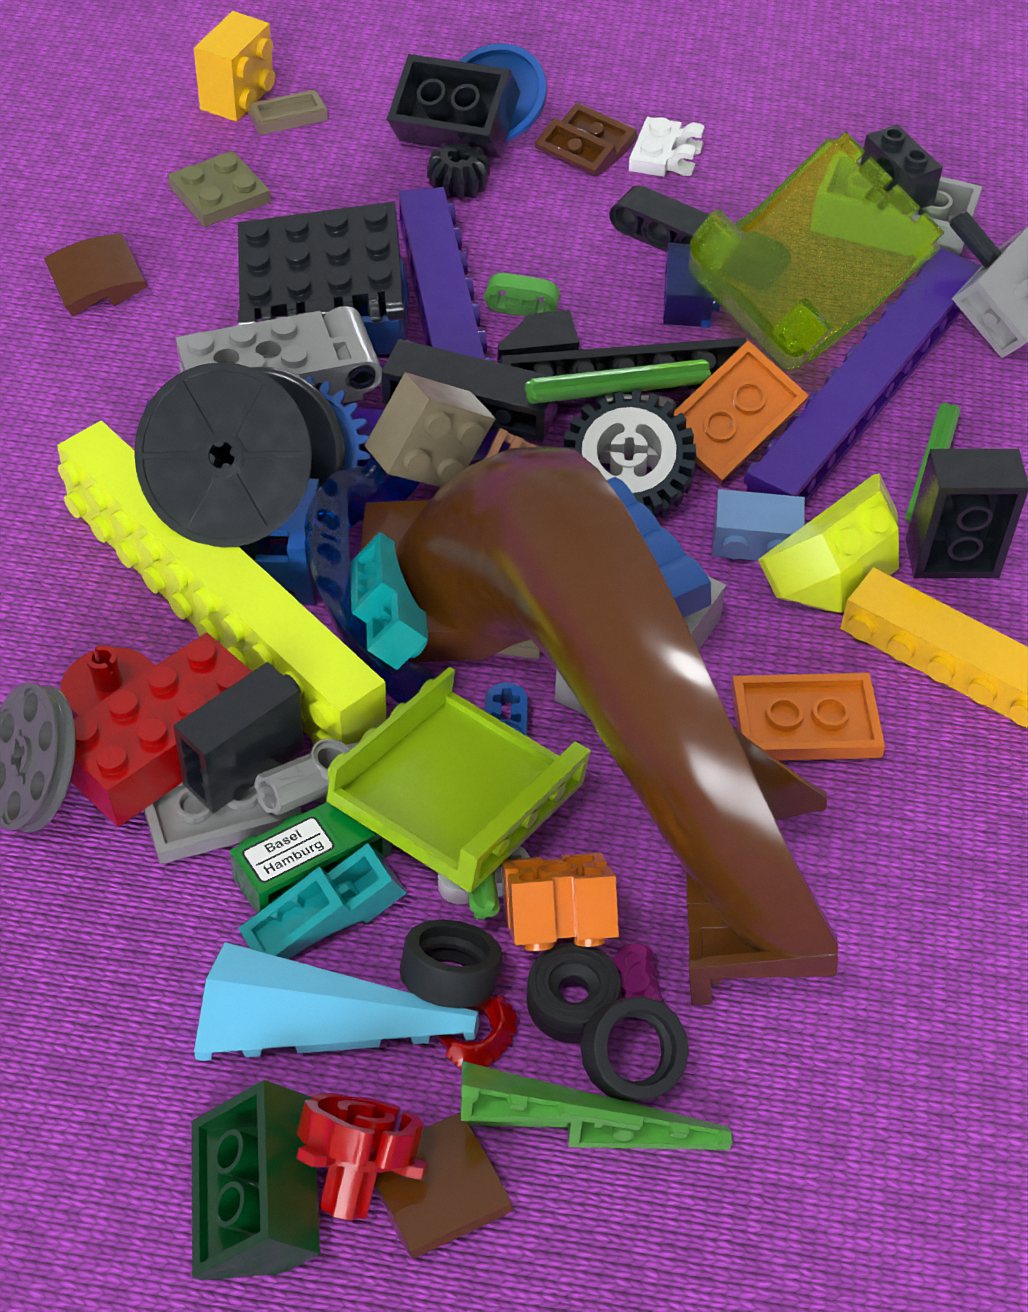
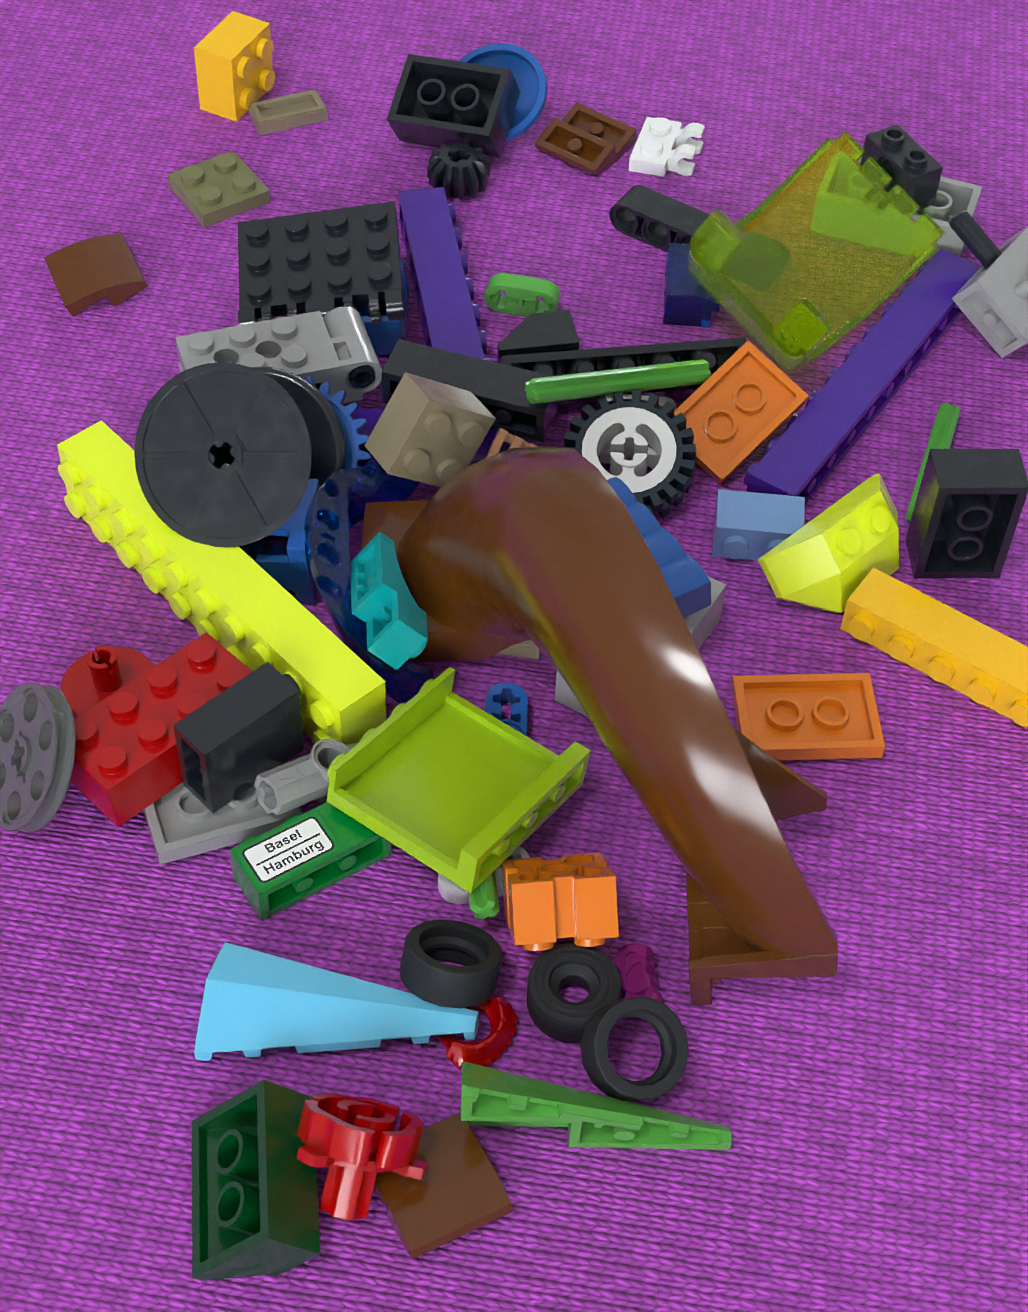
teal slope [238,843,407,959] -> none

